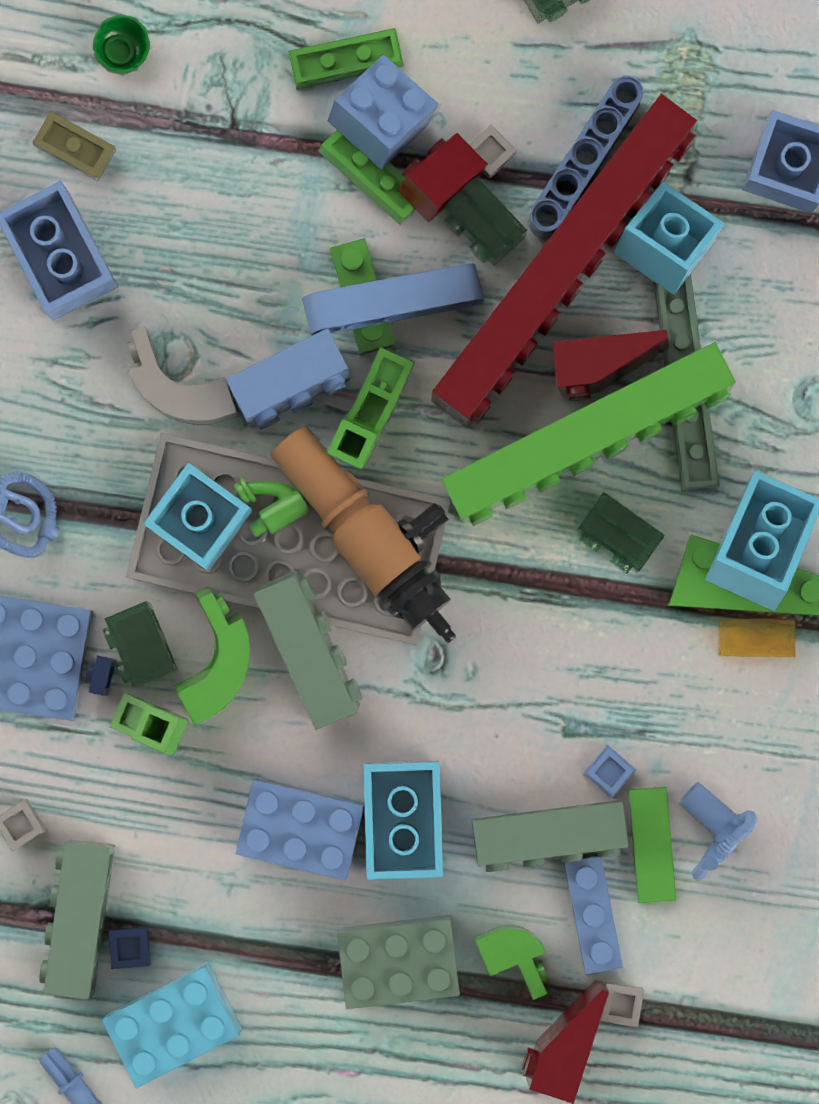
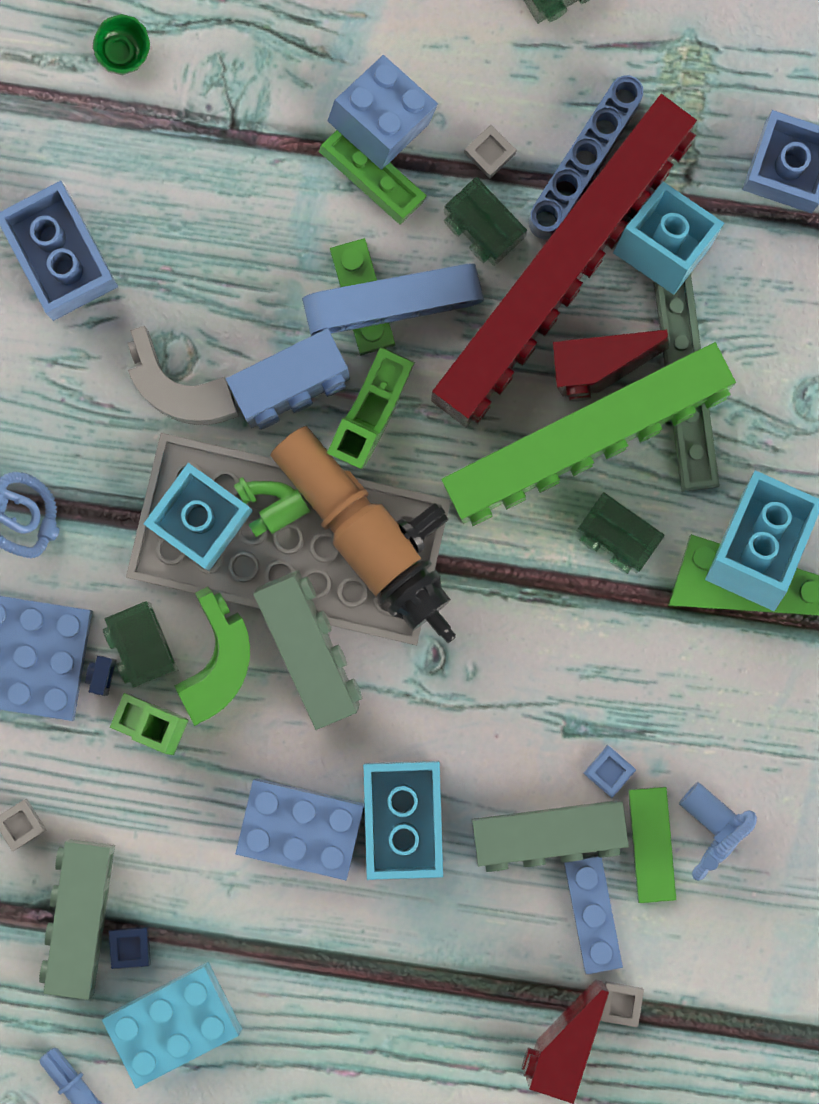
olive plate [32,111,116,181] -> none
bright green tile [288,28,403,89] -> none
sand green brick [337,915,460,1010] -> none
dark red brick [398,133,488,223] -> none
bright green brick [474,925,550,1000] -> none
clear yellow plate [718,619,795,657] -> none

